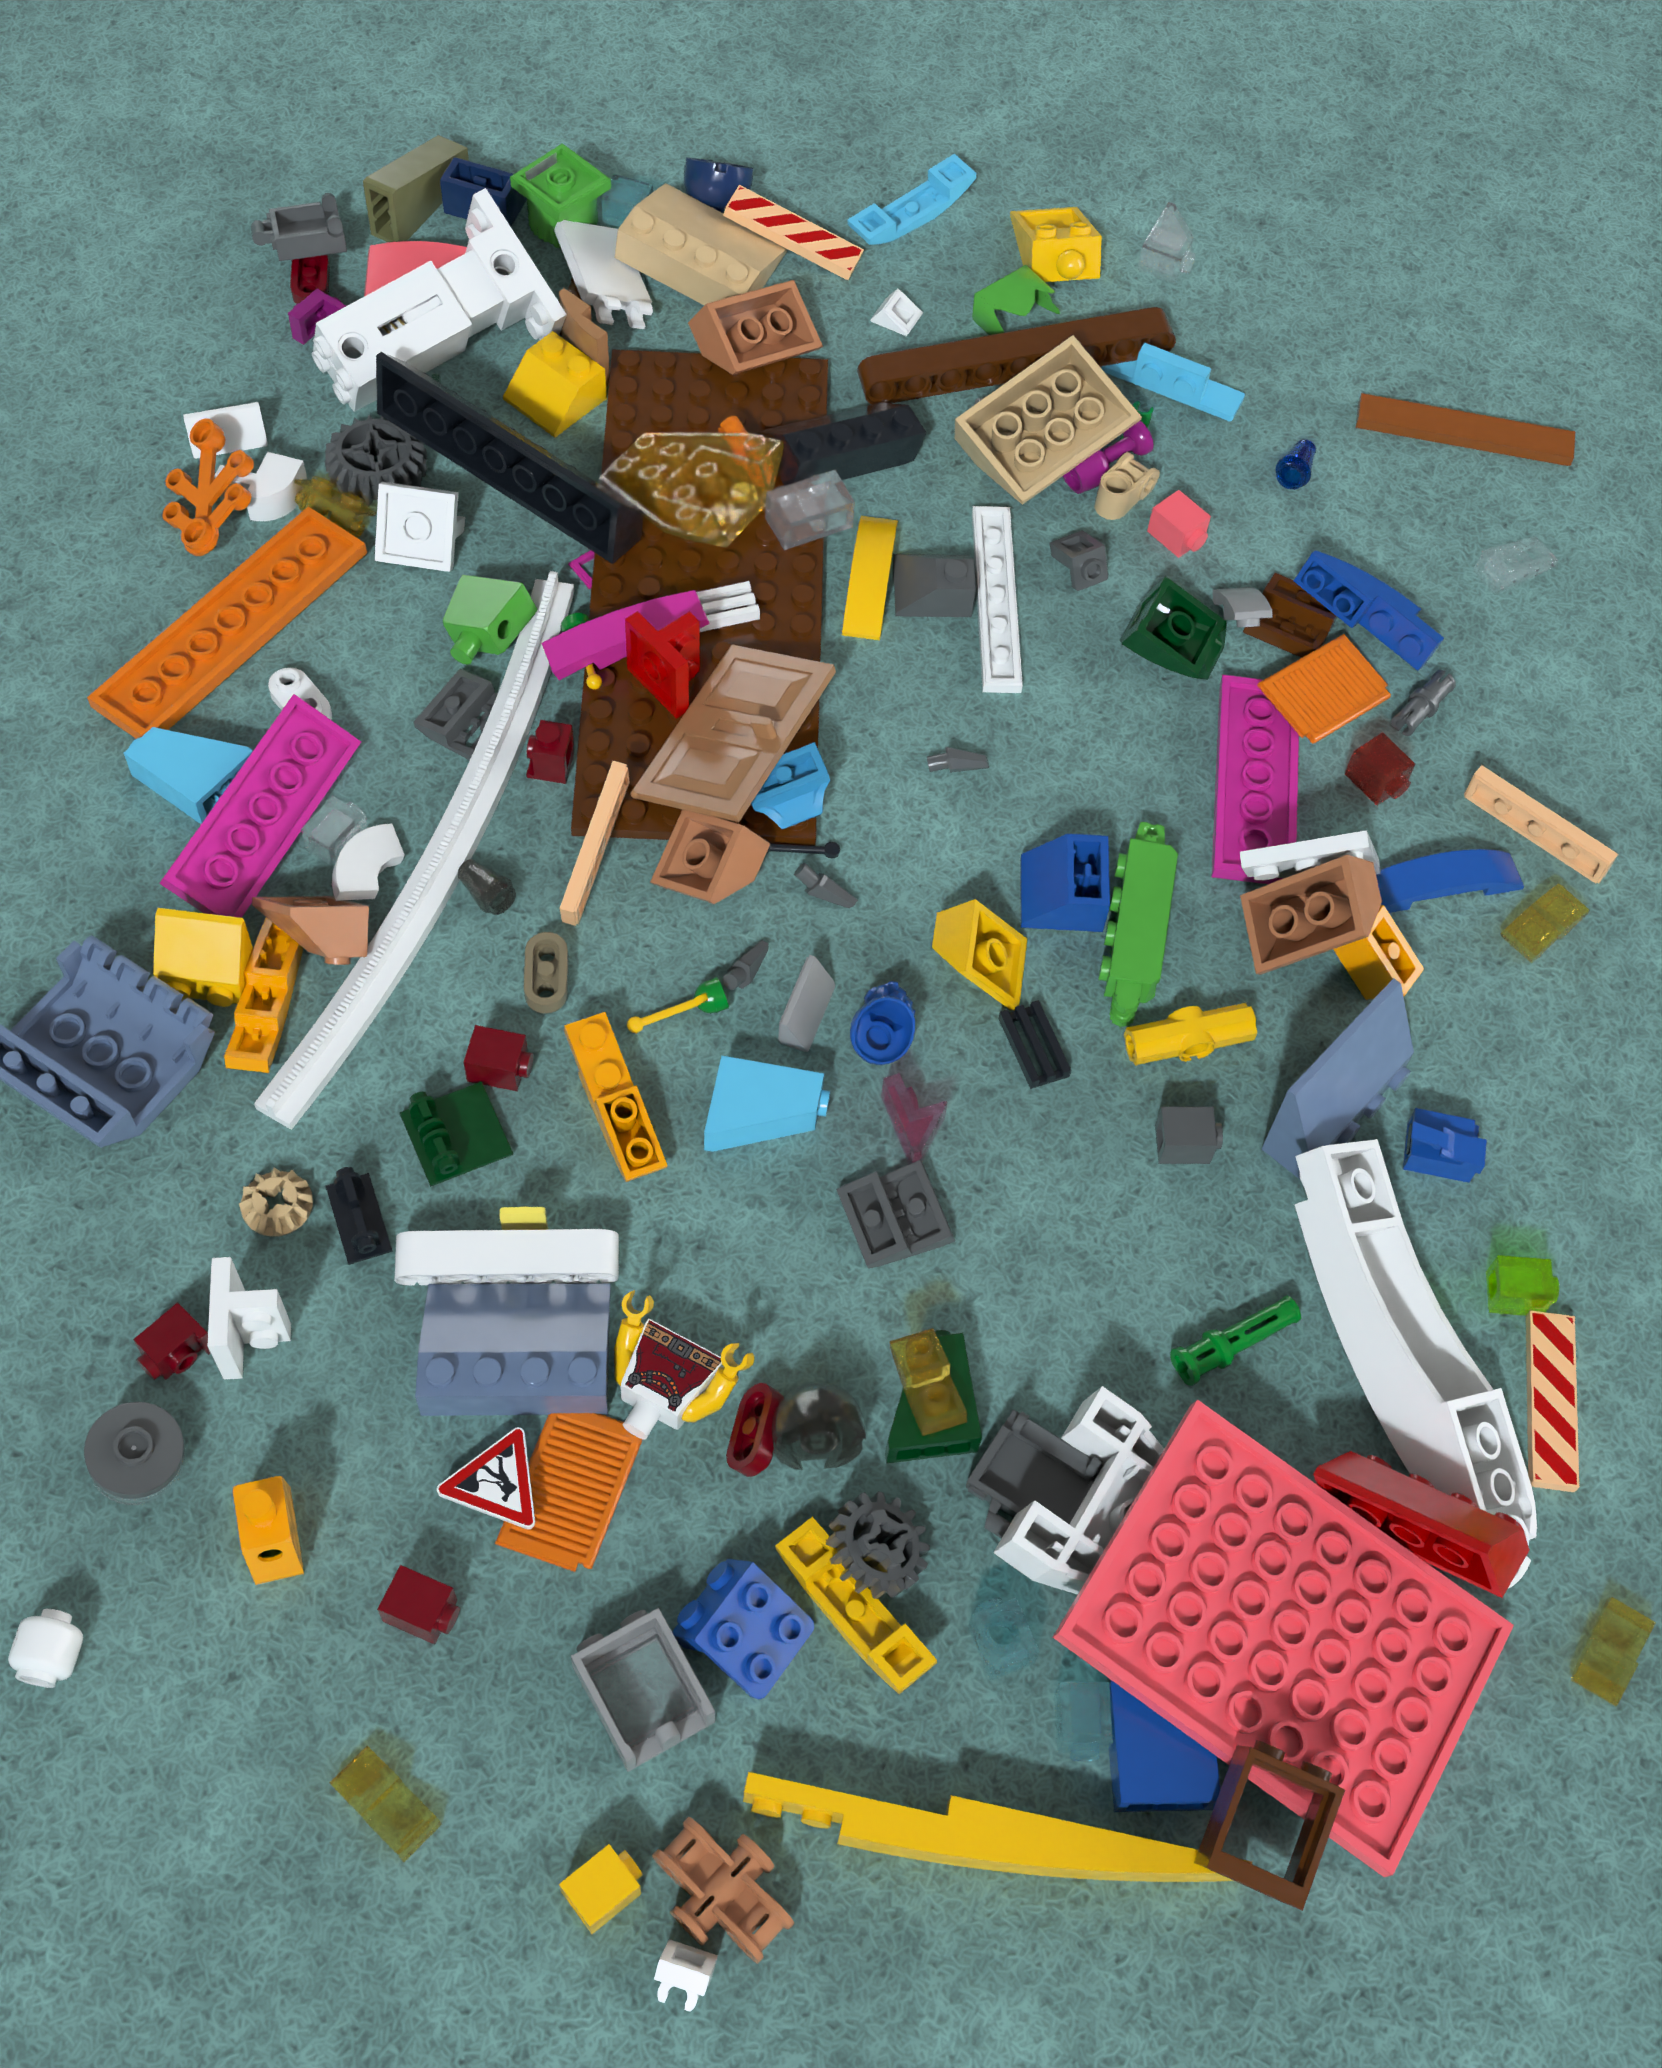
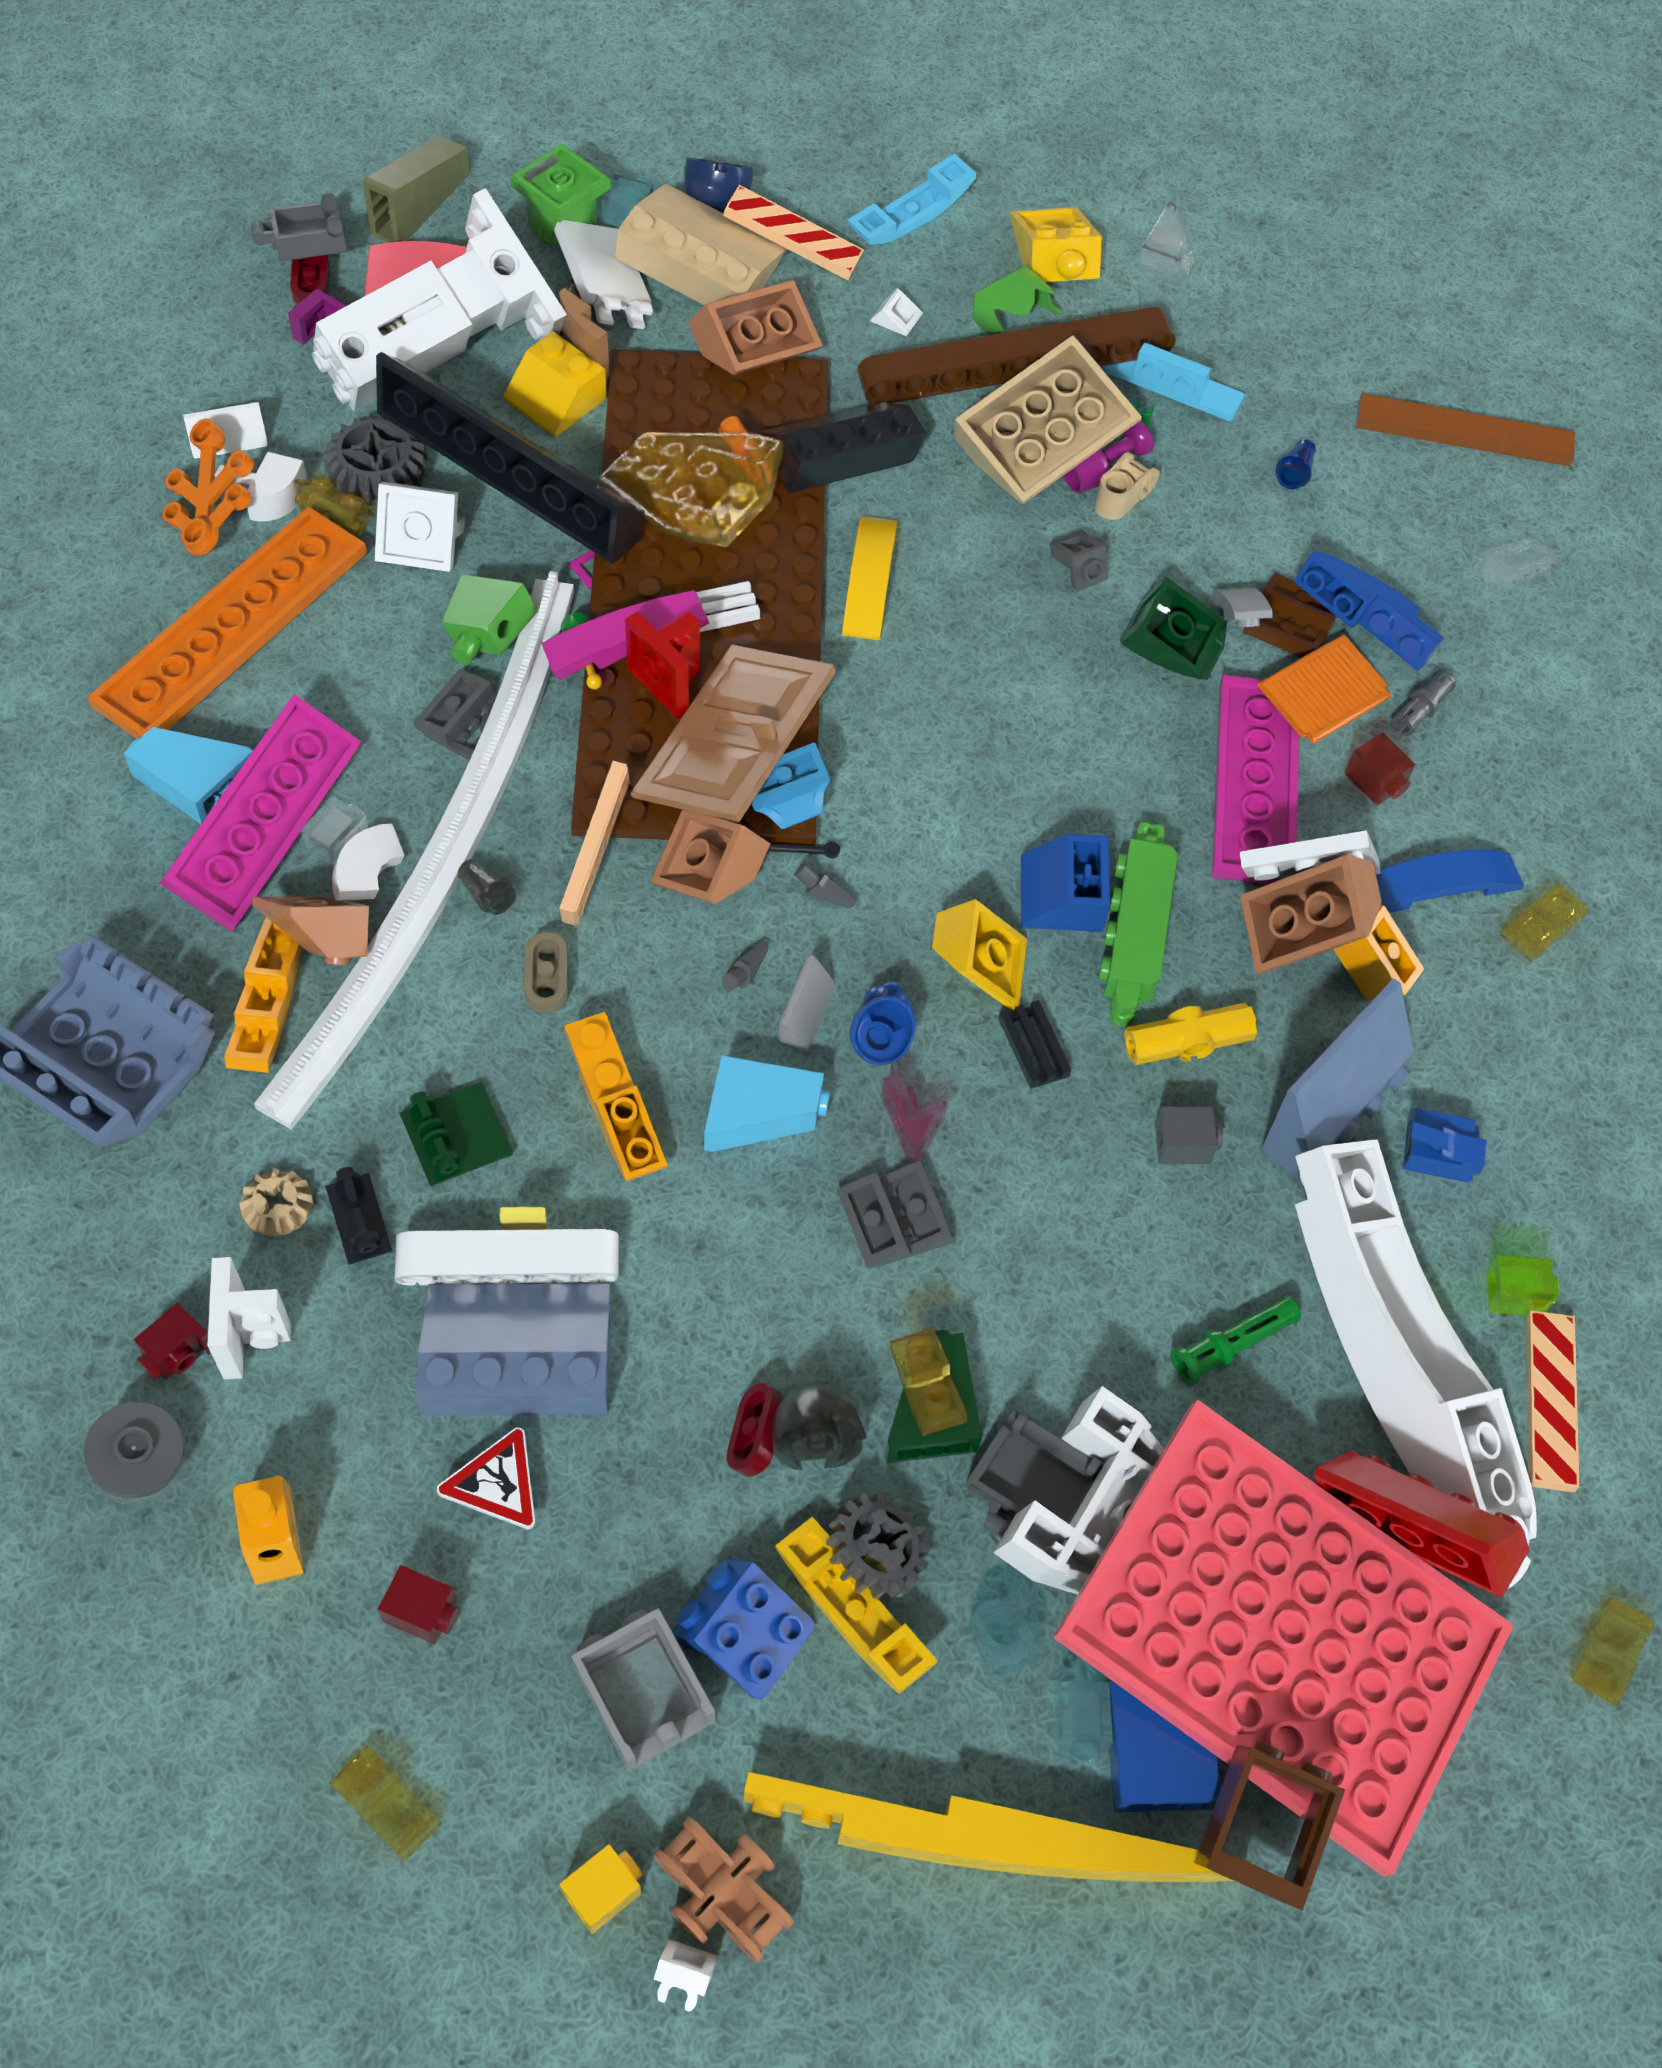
white head [8,1609,83,1688] -> none
yellow slope [153,908,253,1007] -> none
white plate [268,668,332,720] -> none
dark blue slope [440,157,527,227] -> none
dark red brick [463,1025,533,1091] -> none
orange window [495,1413,643,1572] -> none
dark red brick [526,720,574,784] -> none
torso [614,1290,755,1439] -> none
hinge [627,977,729,1033] -> none
clear brick [765,470,855,550] -> none
dark grey slope [893,554,976,617] -> none
dark grey bar [927,747,989,773] -> none
white tile [972,506,1023,693] -> none
coral brick [1147,490,1211,558] -> none
light nougat tile [1464,765,1618,884] -> none

